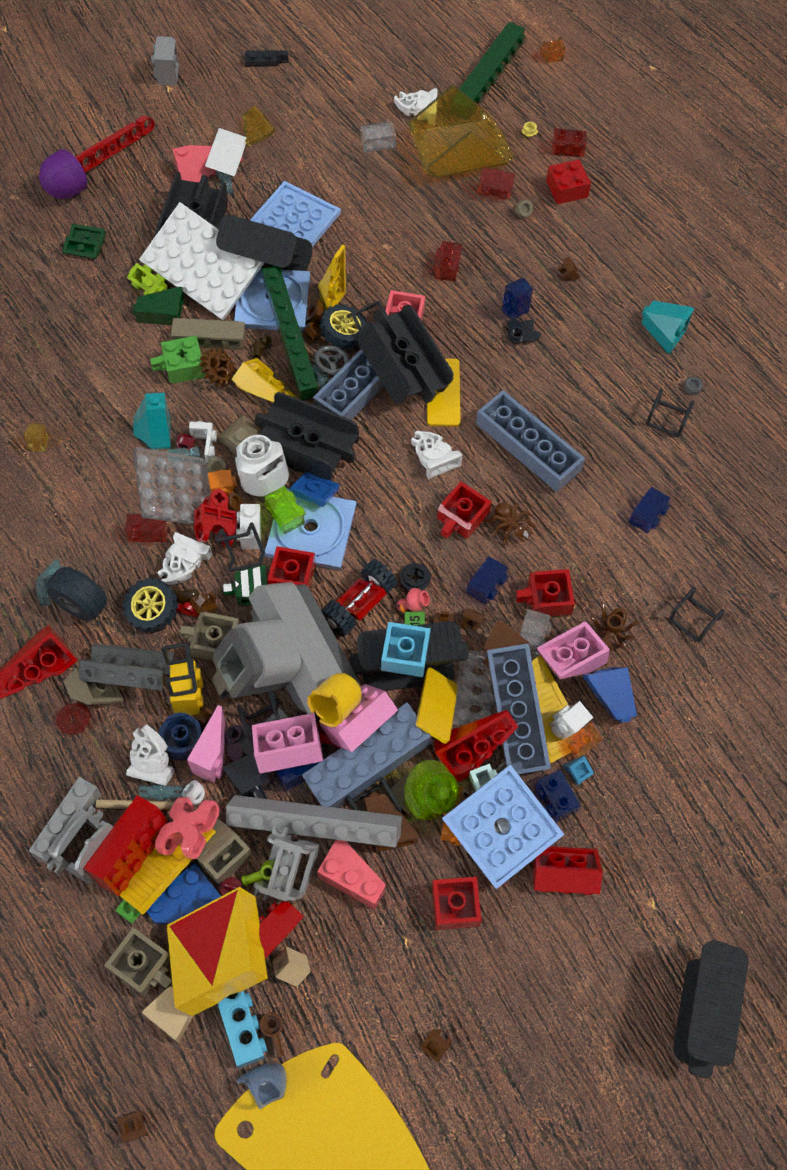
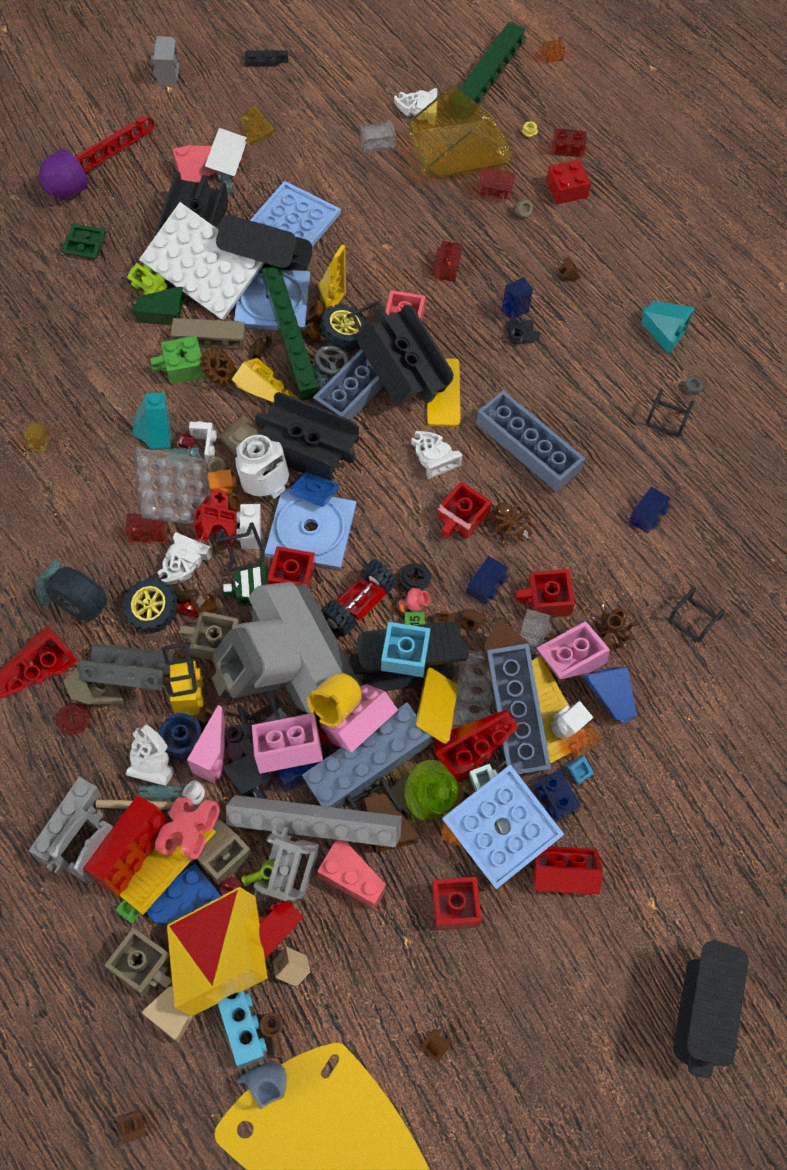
clear neon green brick [264,486,306,534] -> none

